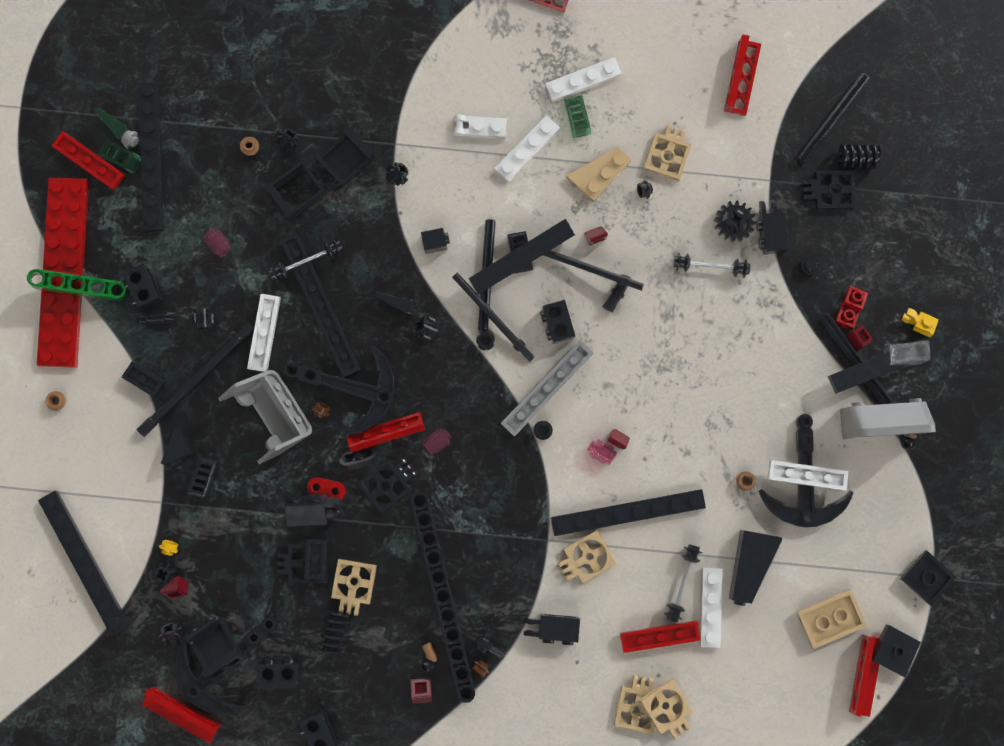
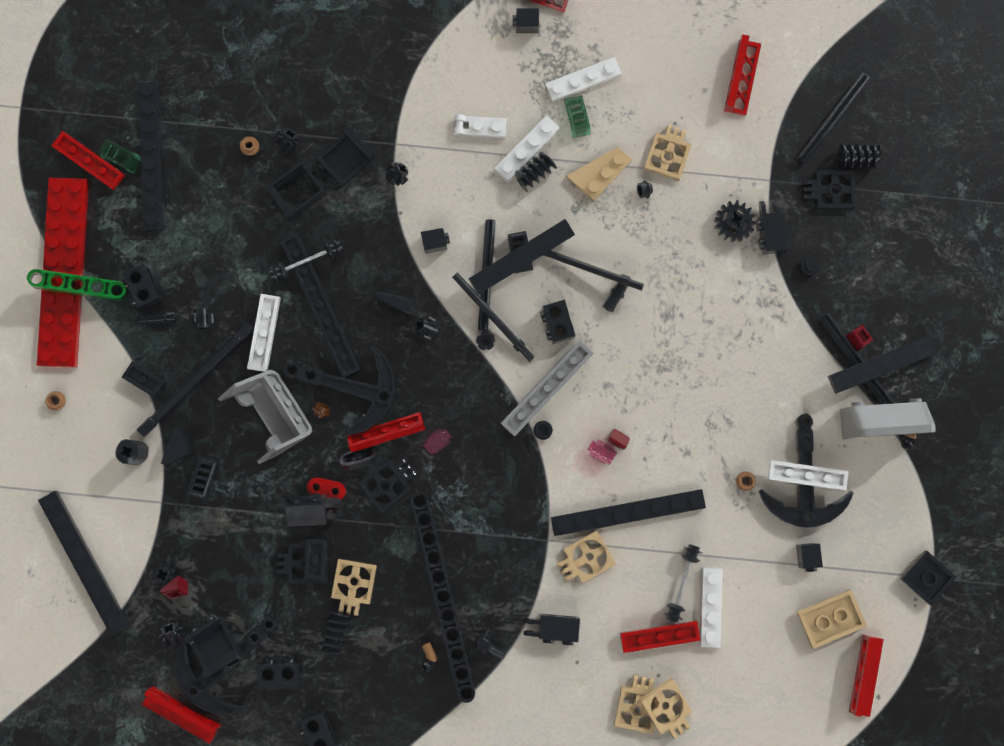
clear green slope [94,107,132,140] -> none
light grey plate [121,130,139,149] -> none
yellow plate [159,540,178,556] -> none
clear pink brick [204,228,232,257] -> none
dark red slope [411,678,432,704] -> none
reddish brown plate [471,660,489,678] -> none
dark red slope [584,226,608,246] -> none
black axle [673,252,750,278] -> none
black slope [729,530,782,606] -> none
red slope [835,286,868,330] -> none
black plate [872,624,921,677] -> none
clear slope [890,340,931,365] -> none
yellow plate [902,308,939,338] -> none
none -> black piece [115,439,149,465]
none -> black brick [513,8,539,33]
none -> black piece [515,152,557,192]
none -> black brick [796,543,823,572]

